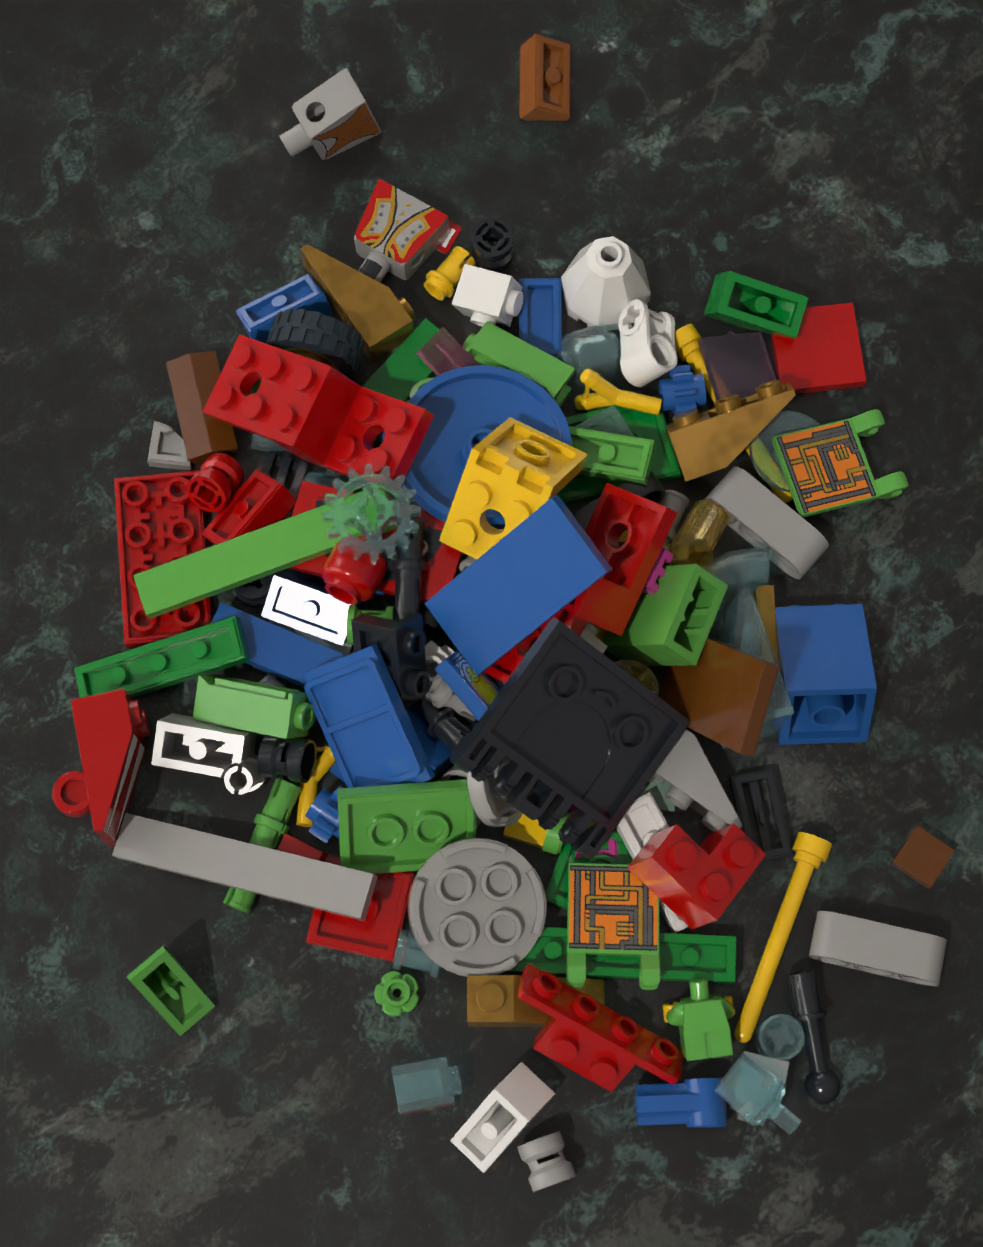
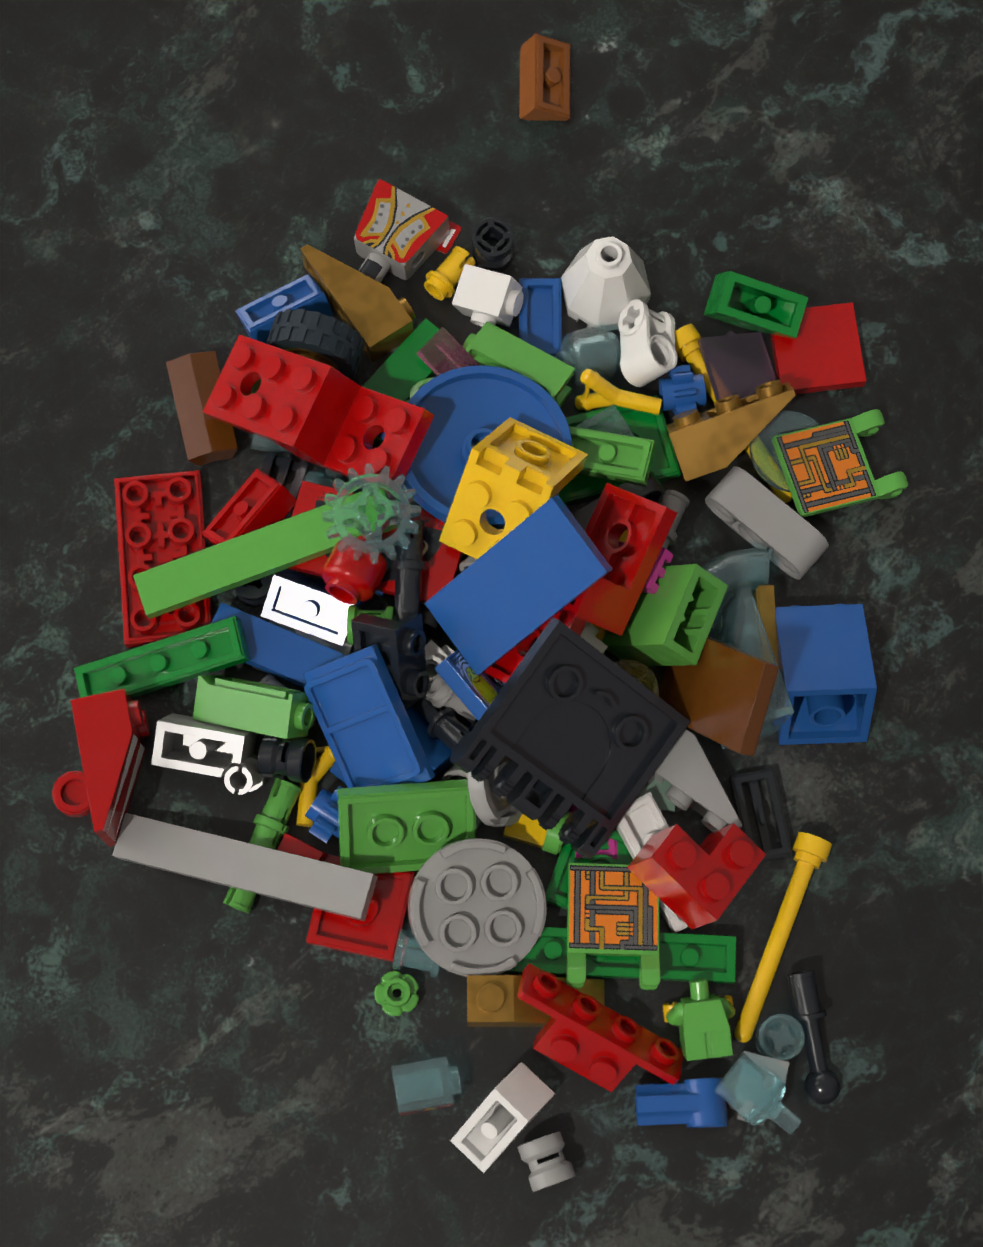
bright green slope [127,946,215,1036] -> none
light grey tile [147,421,192,471] -> none
red wheel [186,453,244,513] -> none
light grey torso [279,68,382,160] -> none
clear yellow piece [662,499,729,573] -> none
light grey beam [809,911,947,986] -> none
reddish brown tile [891,825,955,890] -> none

